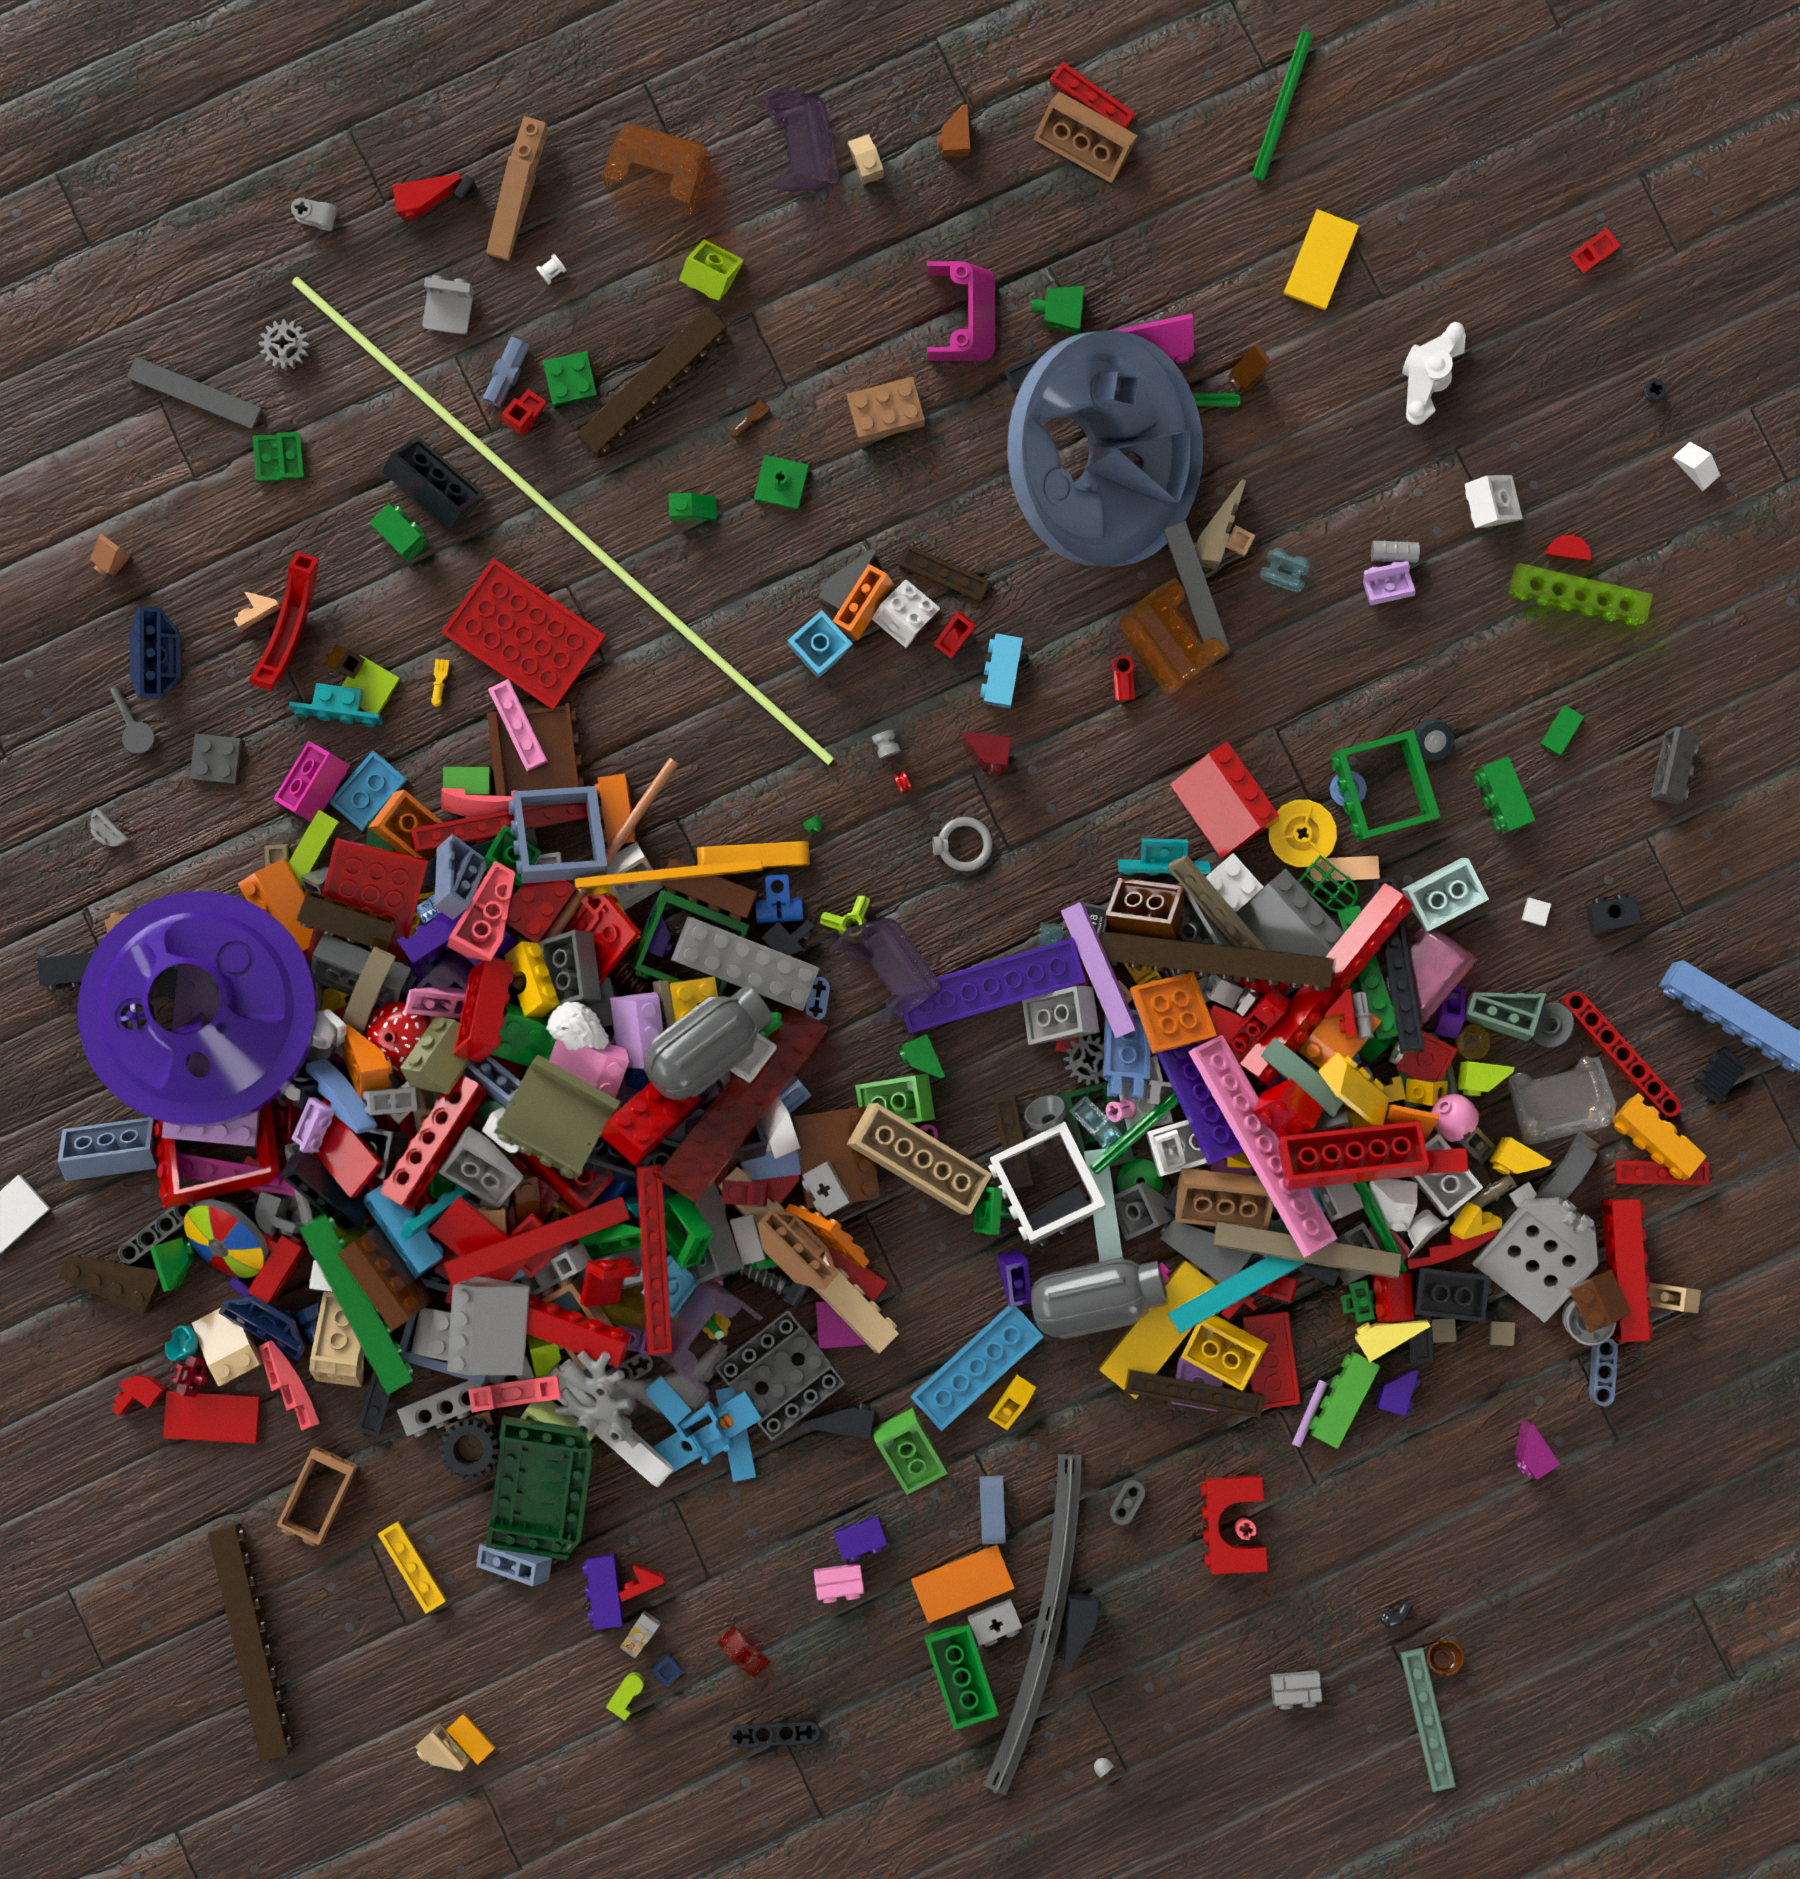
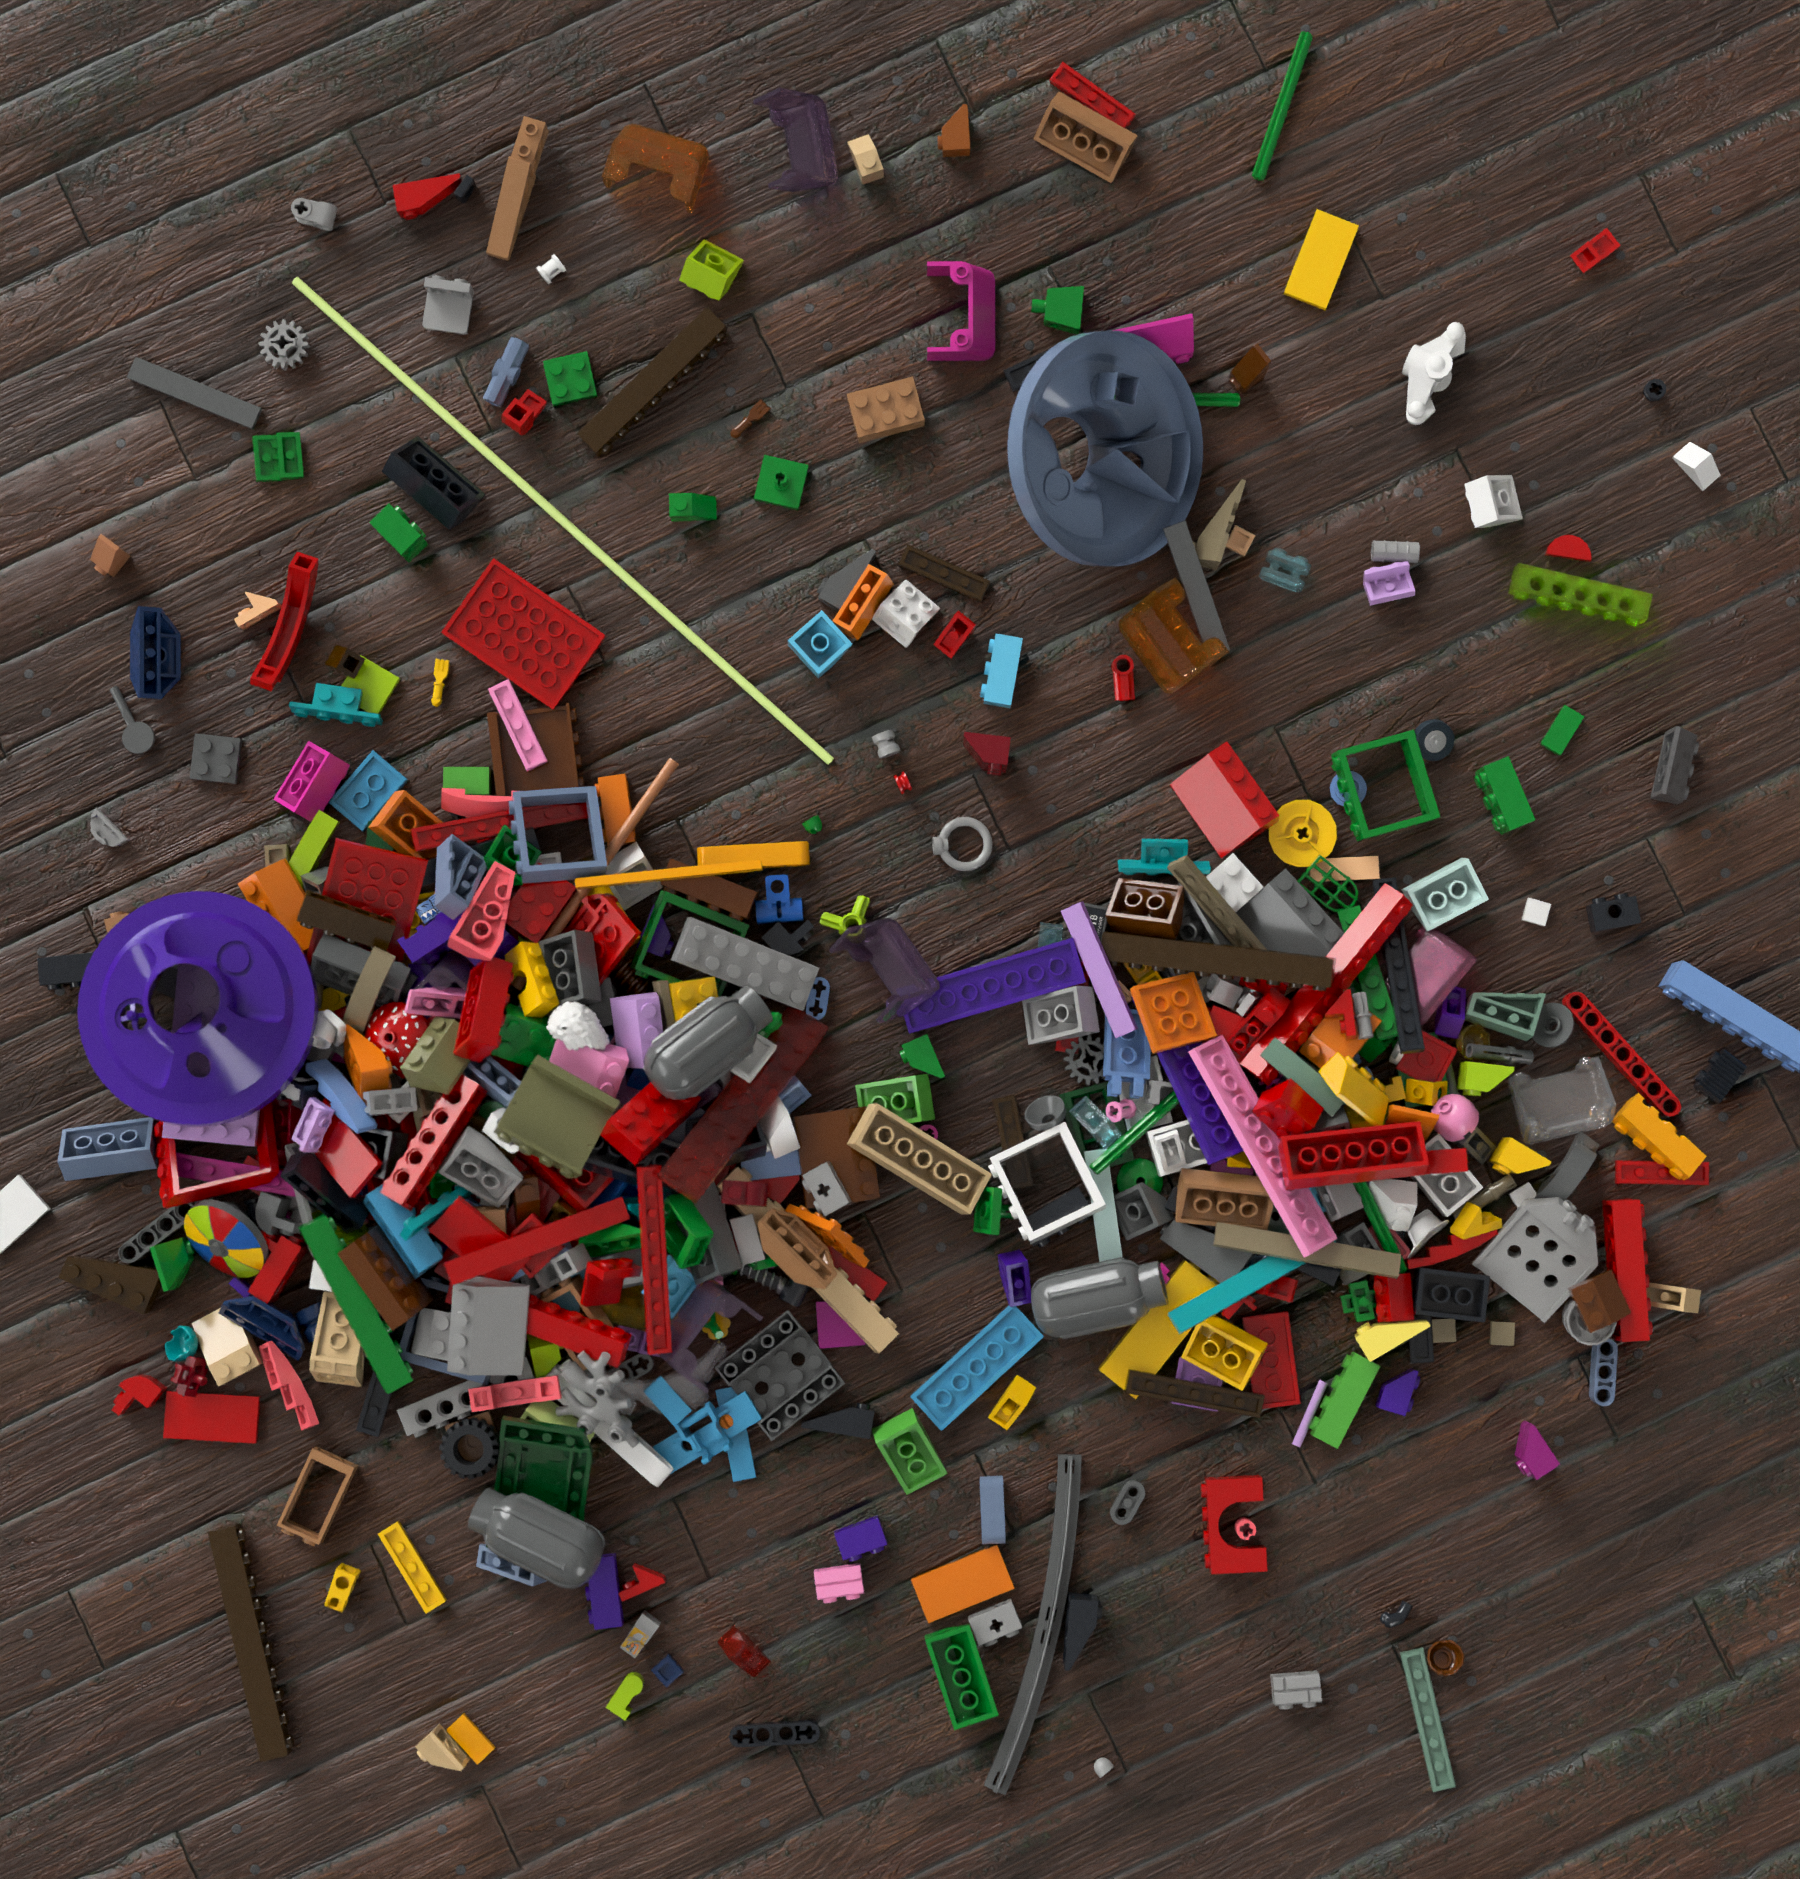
none -> yellow leg [325,1563,361,1613]
none -> dark grey piece [468,1488,605,1589]
none -> dark grey pin [1465,1043,1534,1065]

